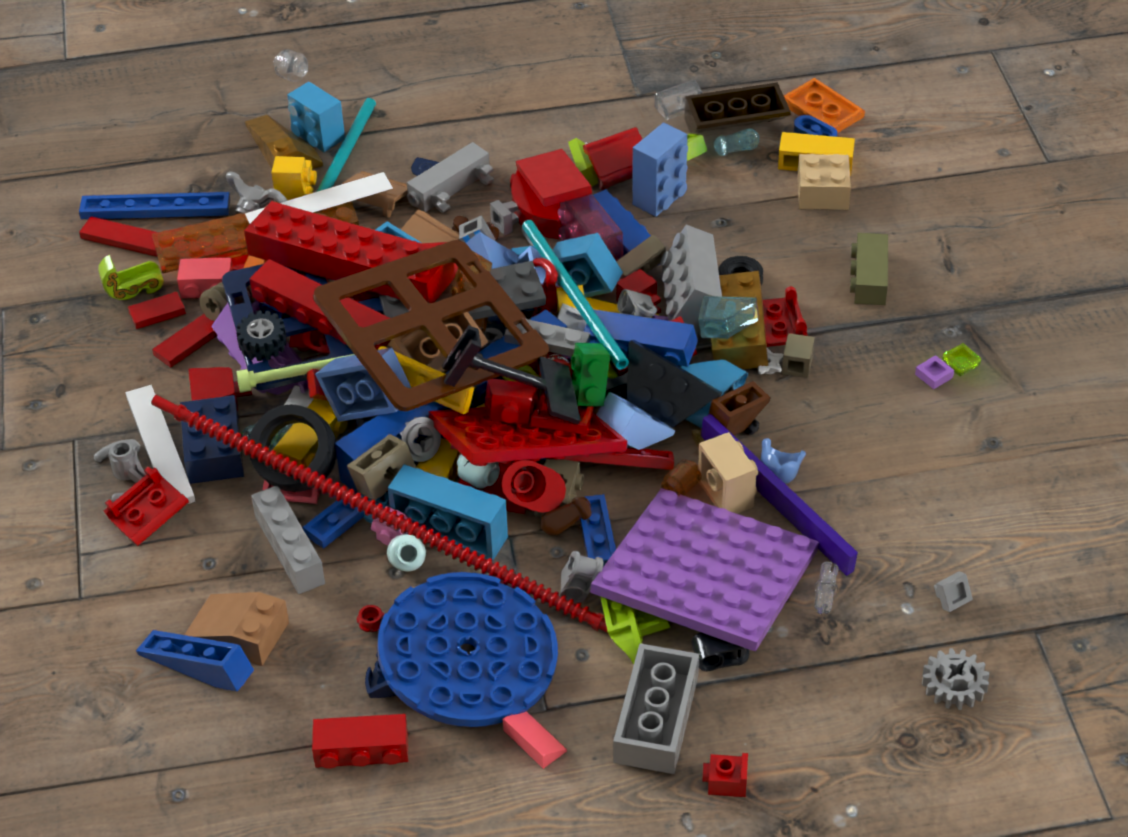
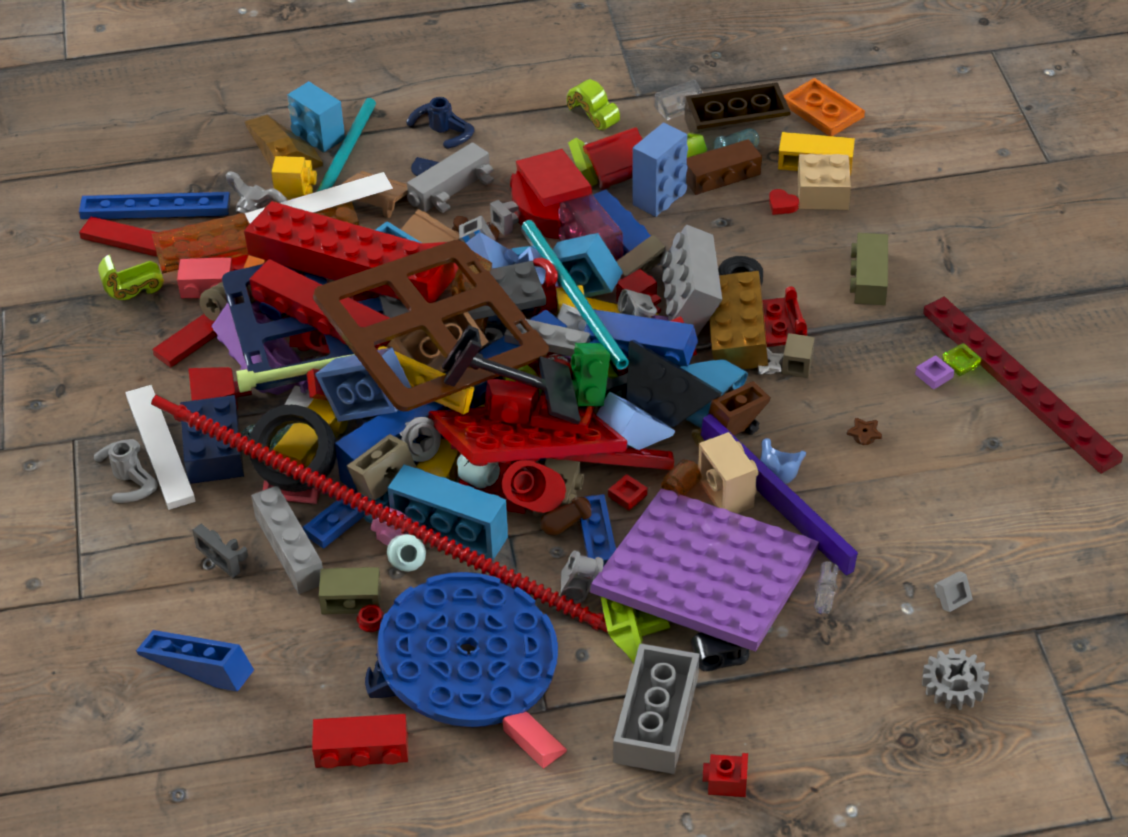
red piece [103,466,189,546] -> none
red tile [128,292,186,329] -> none
medium nougat slope [184,592,289,666] -> none
black wheel [236,311,287,361] -> none
clear head [274,49,308,82] -> none
clear light blue slope [698,296,759,339] -> none
blue plate [794,115,837,137] -> none
none -> dark grey plate [192,523,248,578]
none -> olive brick [319,567,381,614]
none -> dark blue piece [406,97,475,149]
none -> lime animal [566,79,620,131]
none -> red plate [608,474,648,511]
none -> reddish brown brick [686,139,762,195]
none -> red tile [769,189,799,215]
none -> reddish brown plate [846,418,882,445]
none -> dark red plate [923,296,1123,474]

